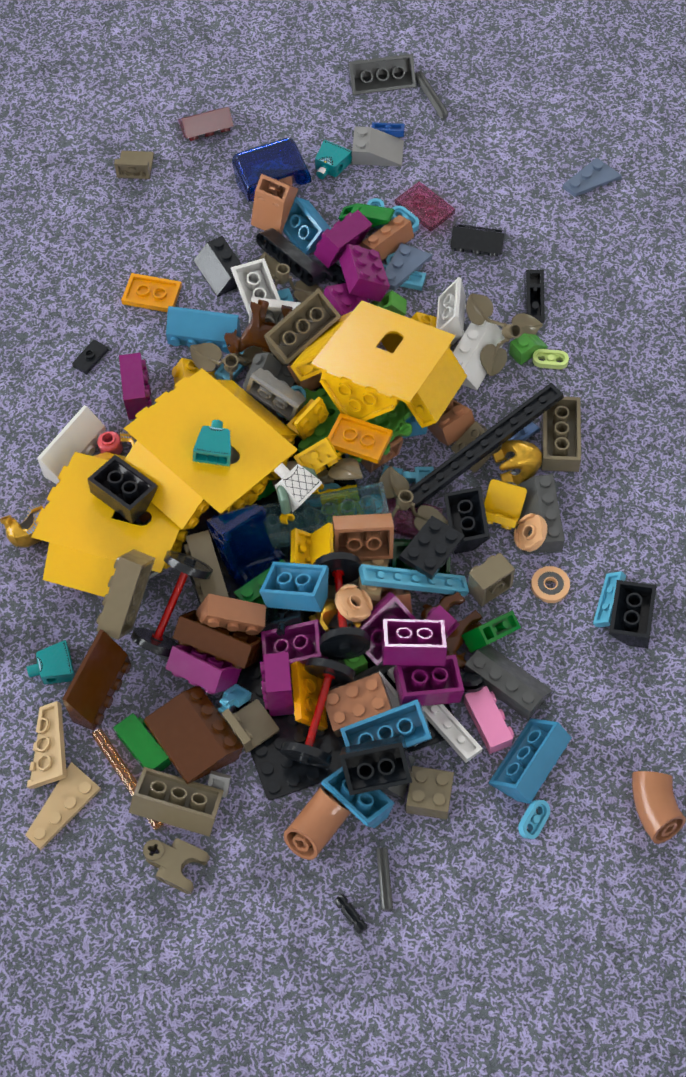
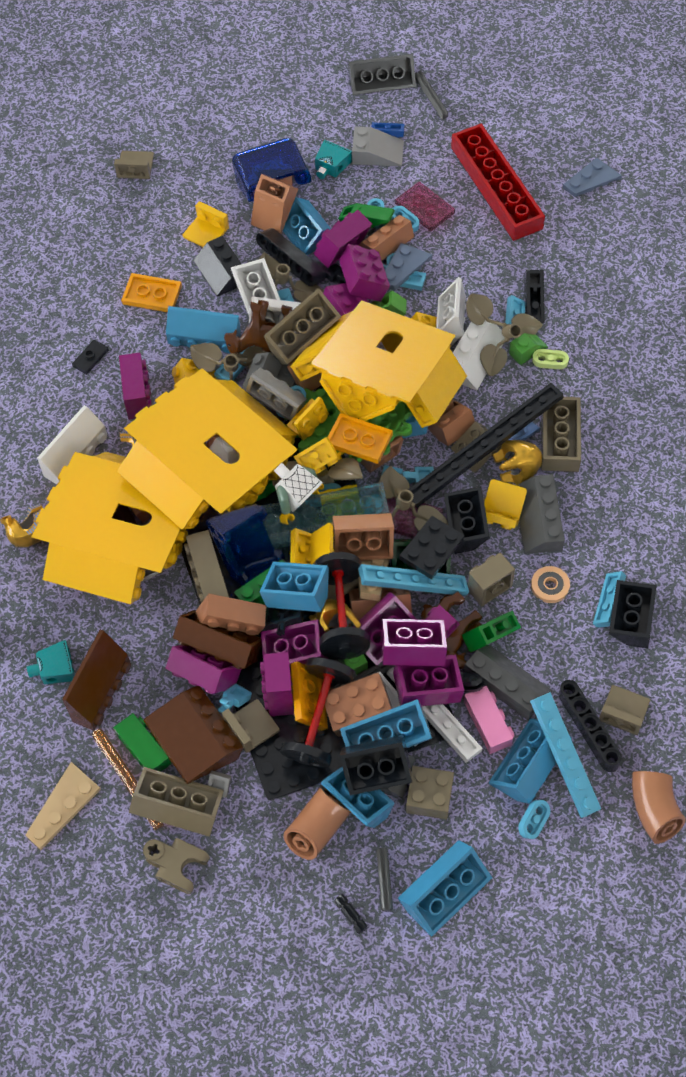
tan wing [27,701,67,789] -> none
black slope [87,455,158,523] -> none
dark tan brick [96,549,155,640] -> none
coral head [97,431,123,455] -> none
black piece [131,550,213,657] -> none
slope [178,107,234,141] -> none
teal torso [193,420,231,467] -> none
light nougat tile [334,584,373,622] -> none
black slope [450,224,506,257] -> none
light nougat tile [514,513,547,552] -> none
none -> yellow bracket [183,201,229,247]
none -> dark azure slope [398,840,492,937]
none -> red brick [451,123,545,241]
none -> medium azure plate [505,295,526,324]
none -> medium azure plate [530,692,601,818]
none -> black beam [559,680,622,772]
none -> dark tan bracket [599,685,650,735]

